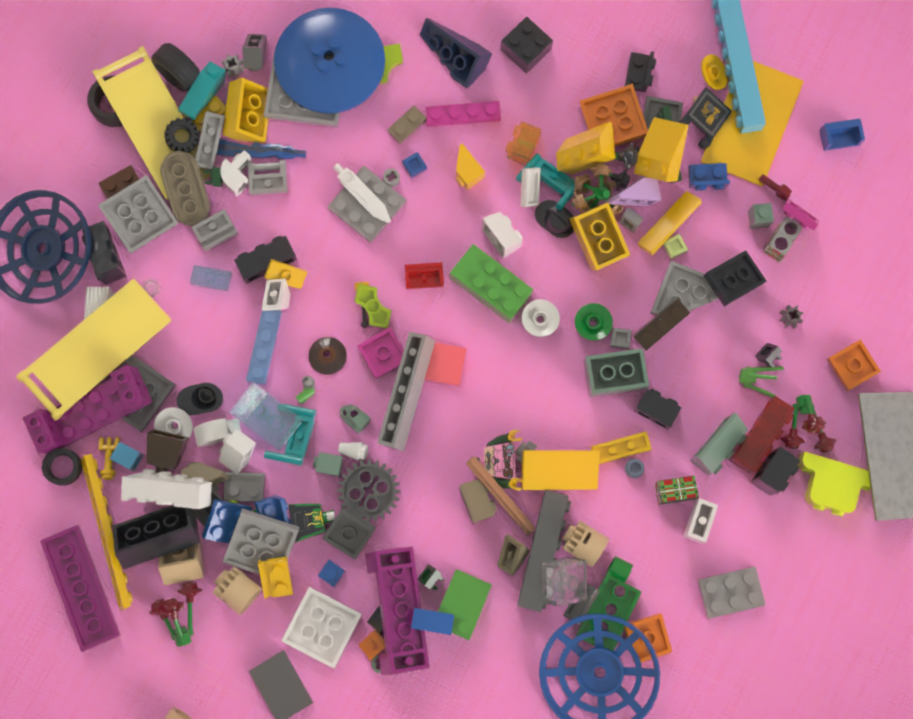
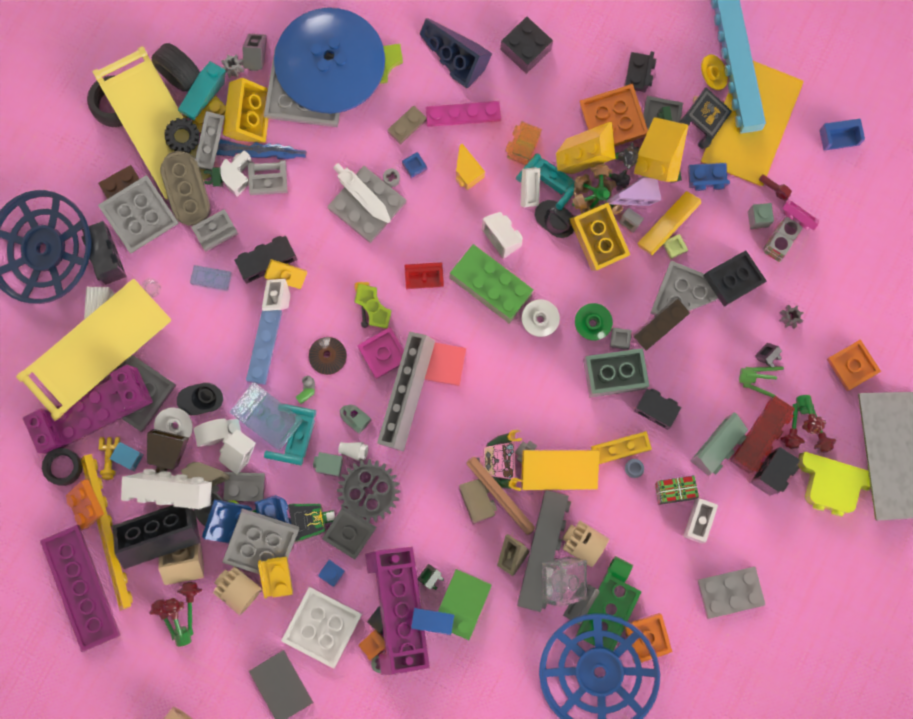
none -> orange plate [65,479,104,530]

